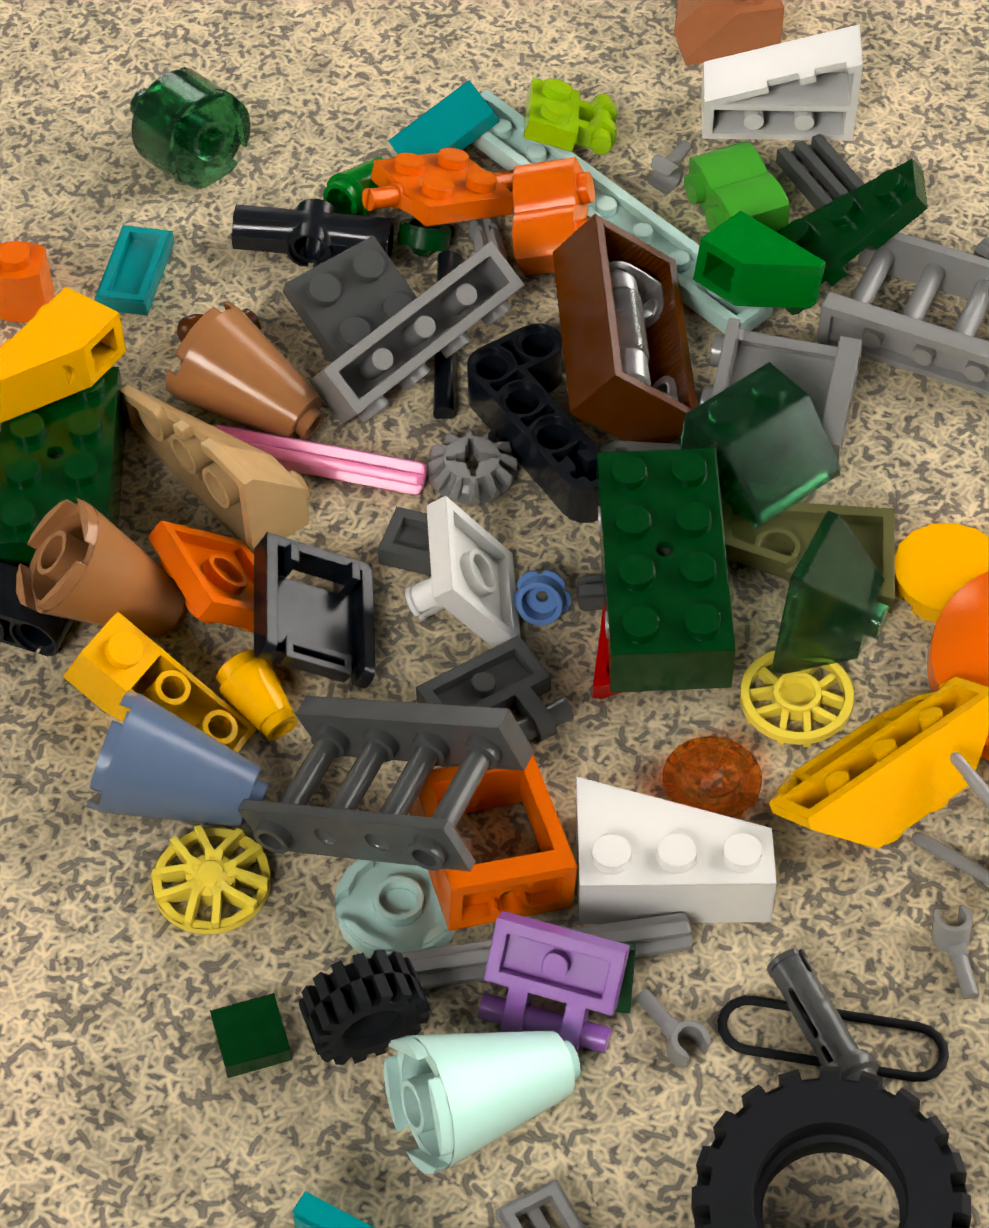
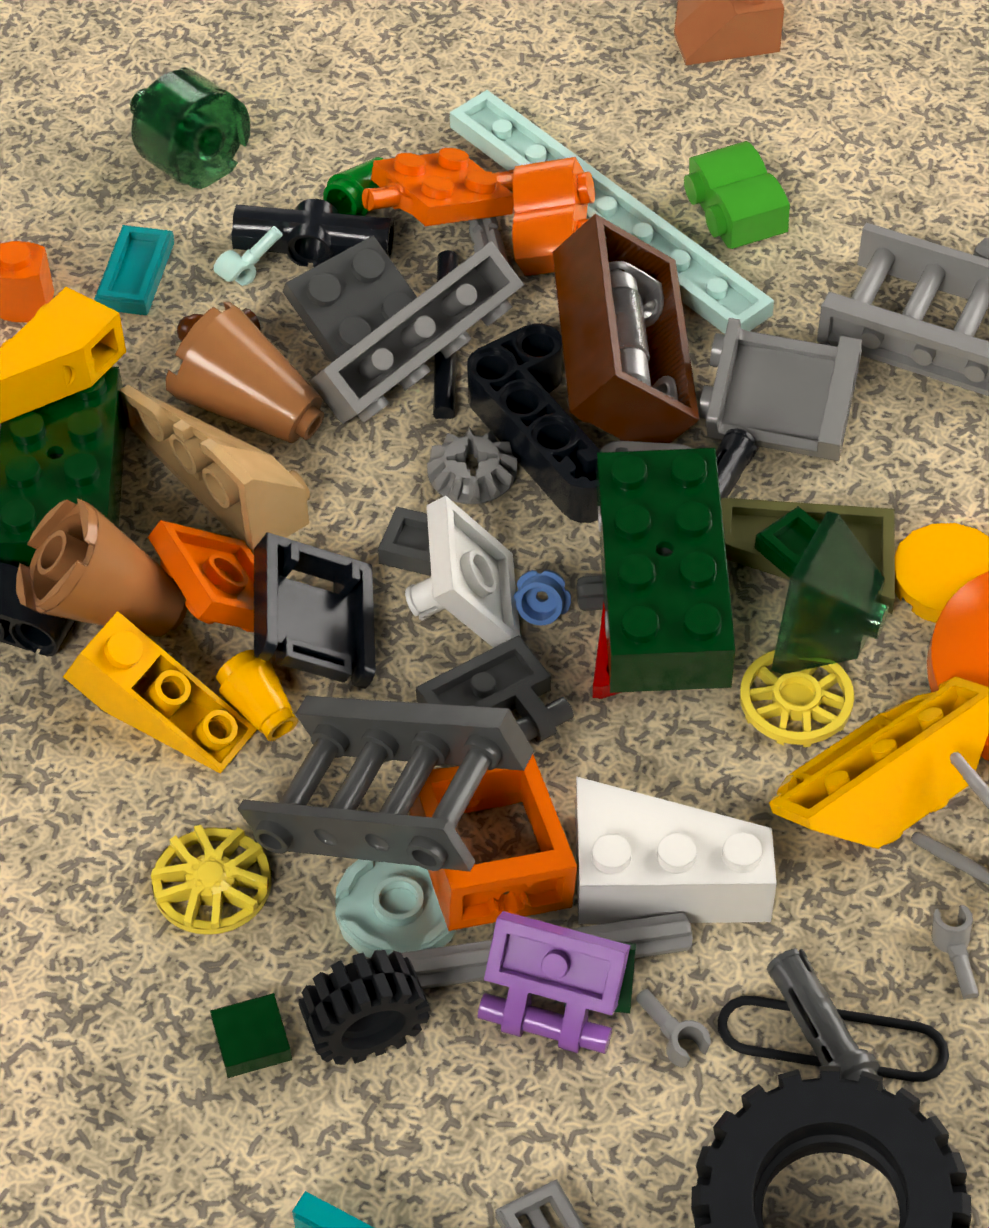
sand blue cone [87,690,269,827] -> none
bright pink axle [215,424,427,495] -> none
light aqua cone [383,1031,580,1174] -> none
teal tile [388,80,500,155] -> none
dark green tile [397,218,452,257] -> none
lime plate [523,78,617,155] -> none
light grey hand [648,140,691,195] -> none
clear orange gear [662,736,762,819] -> none
clear green slope [680,362,841,529] -> none
green slope [693,211,826,309] -> none
white wedge [701,24,863,141] -> none
dark grey tile [776,134,865,210] -> none
dark green wing [778,159,928,315] -> none
none -> light aqua hand [214,226,283,286]
none -> dark green tile [754,506,839,583]

